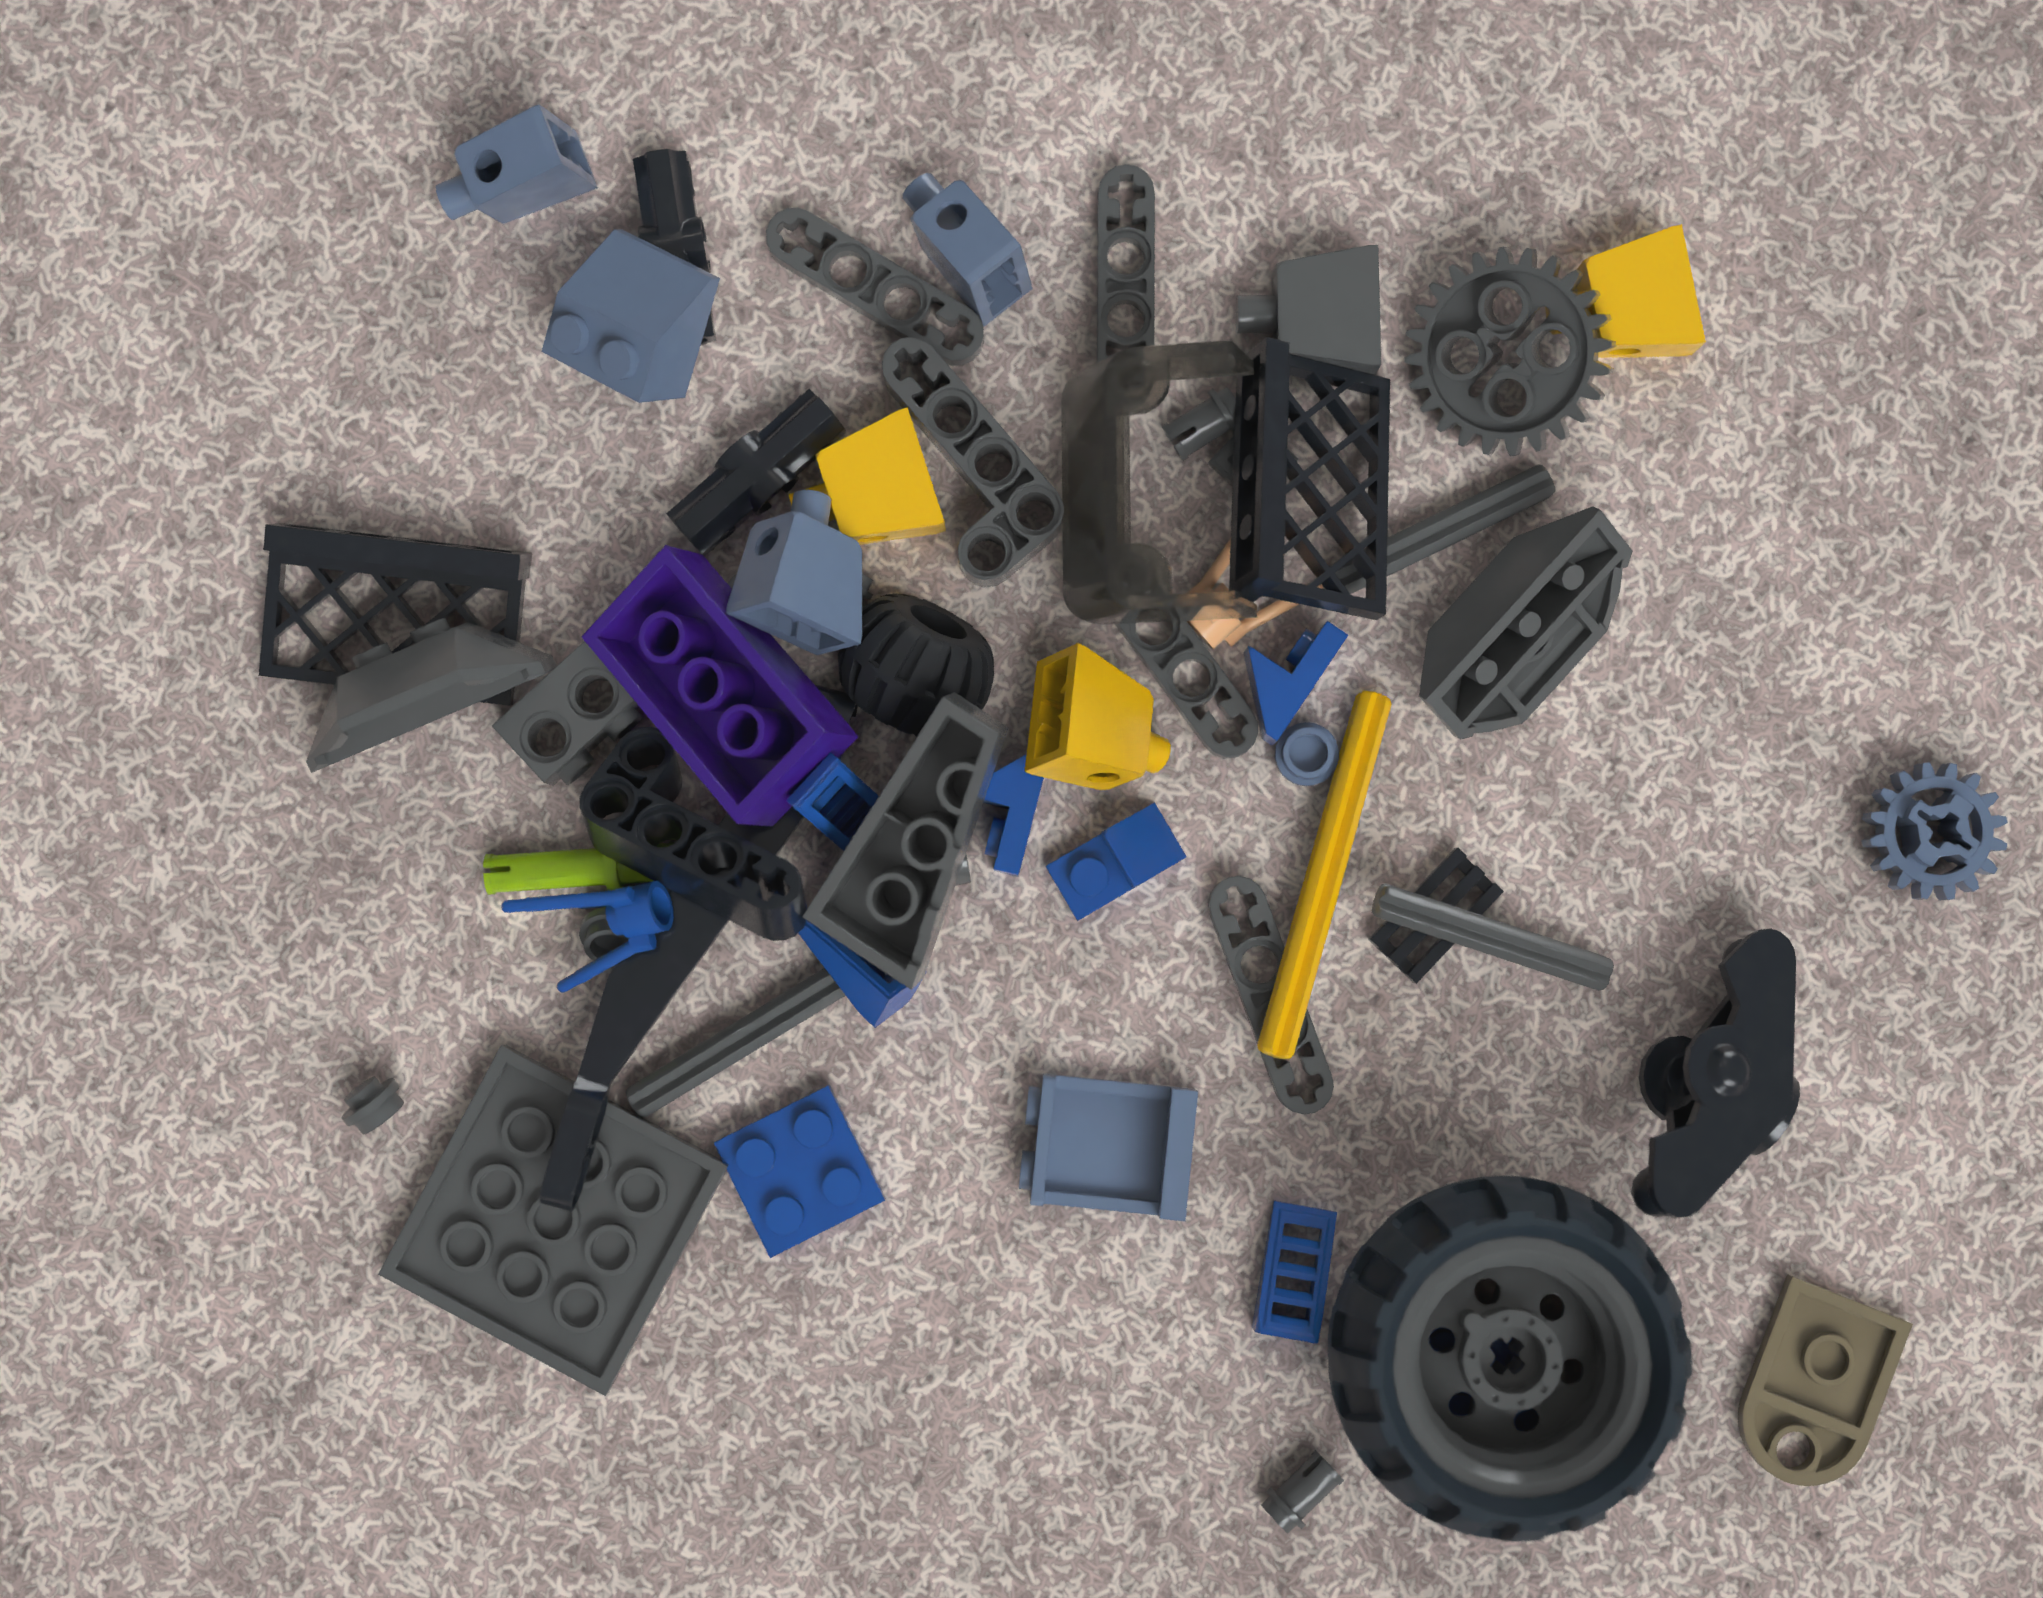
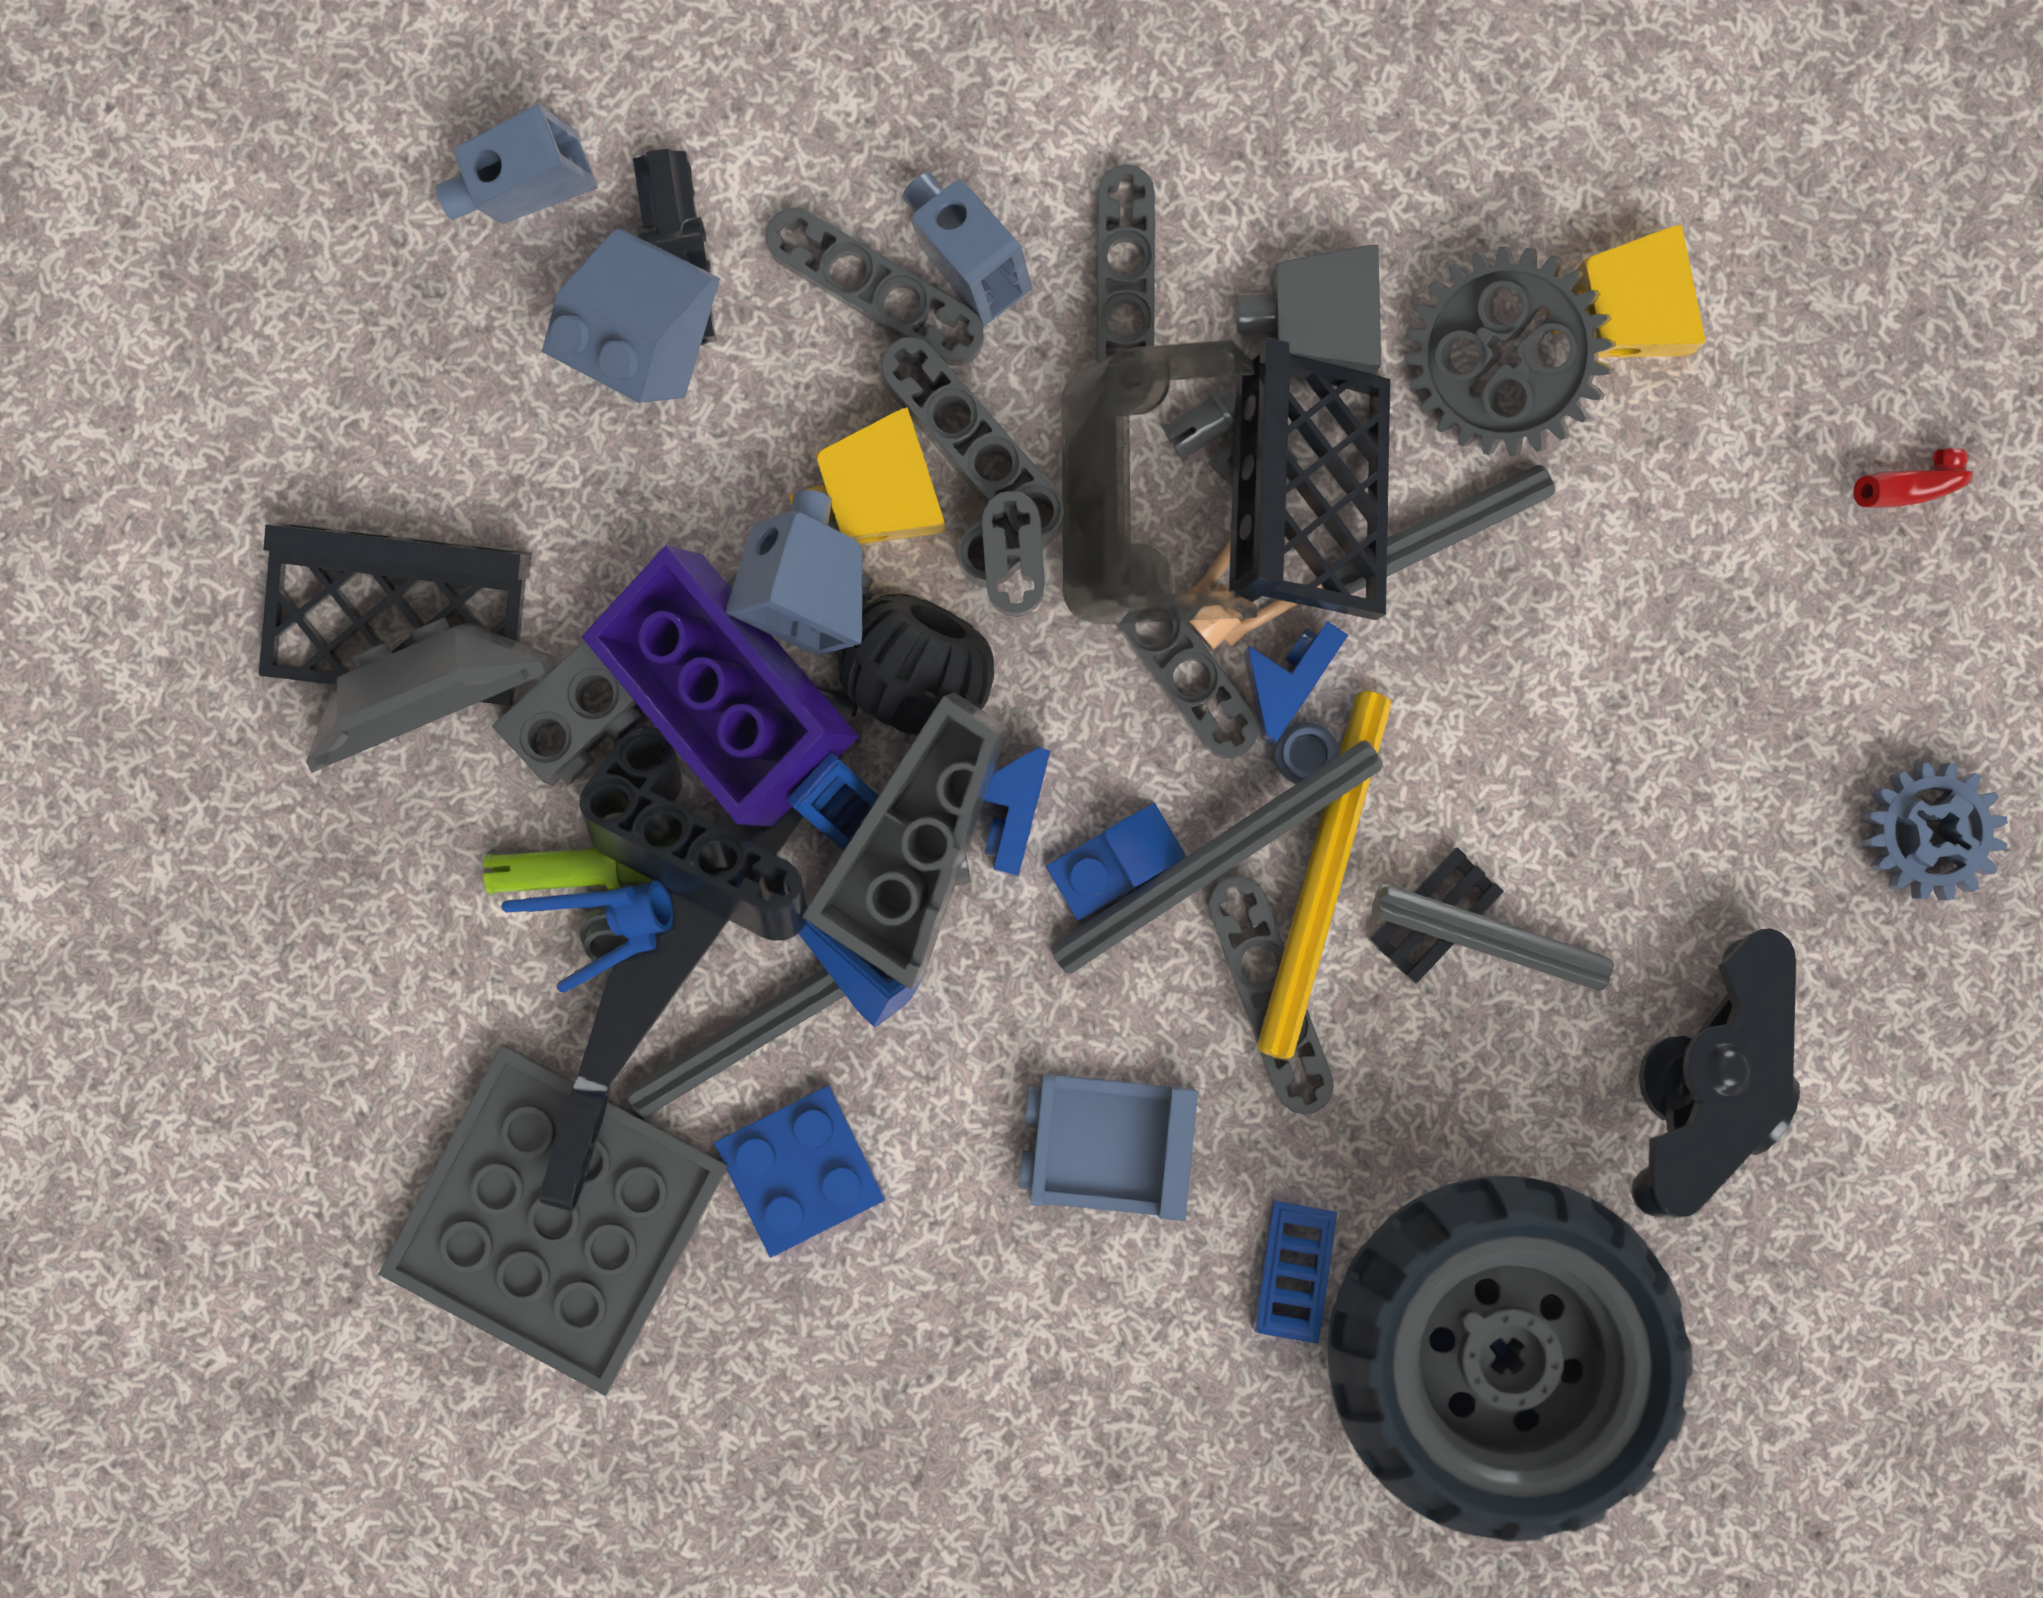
dark grey plate [341,1076,404,1135] -> none
black piece [666,388,846,557] -> none
yellow torso [1025,643,1171,790] -> none
dark grey pin [1261,1450,1344,1534] -> none
dark grey wedge [1419,506,1633,740] -> none
dark tan tile [1738,1274,1913,1486] -> none
none -> dark grey beam [982,491,1045,617]
none -> dark grey axle [1051,741,1383,974]
none -> red arm [1853,448,1973,508]

